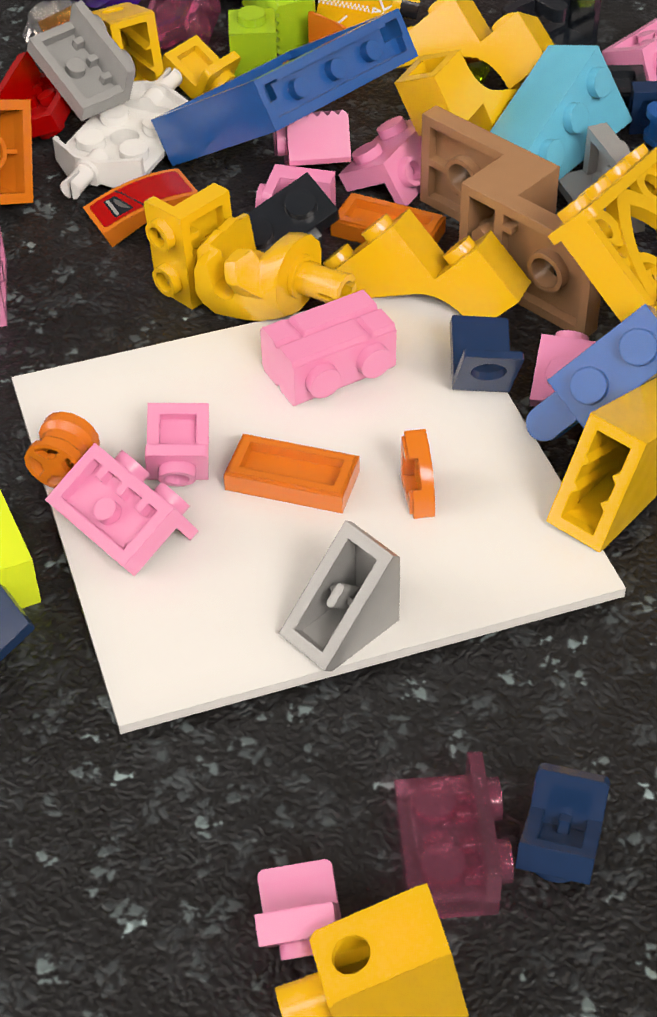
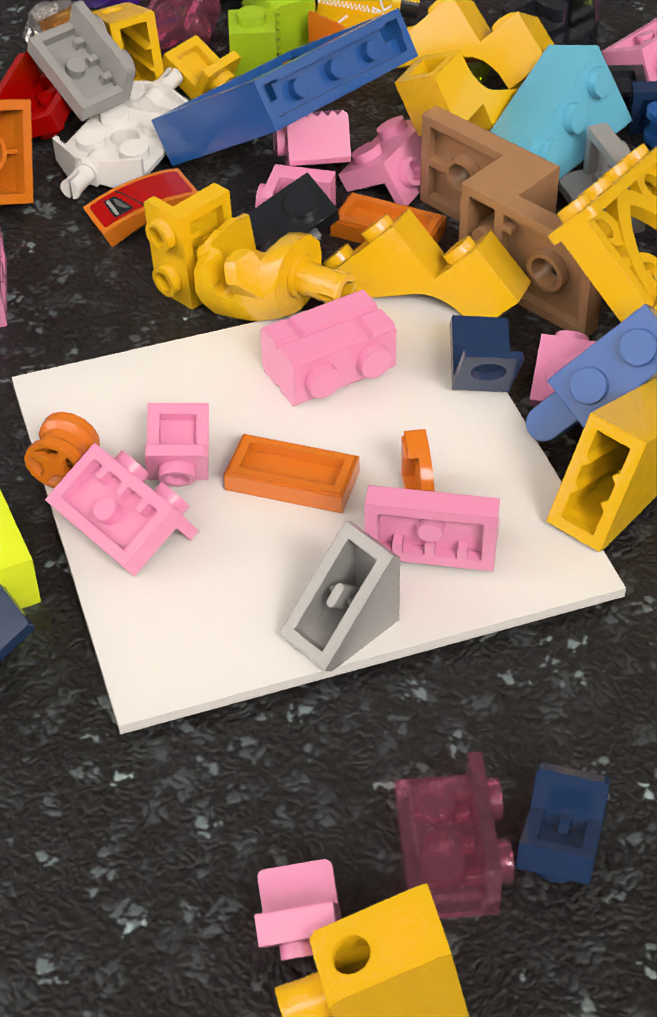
none -> bright pink bracket [365,485,500,571]

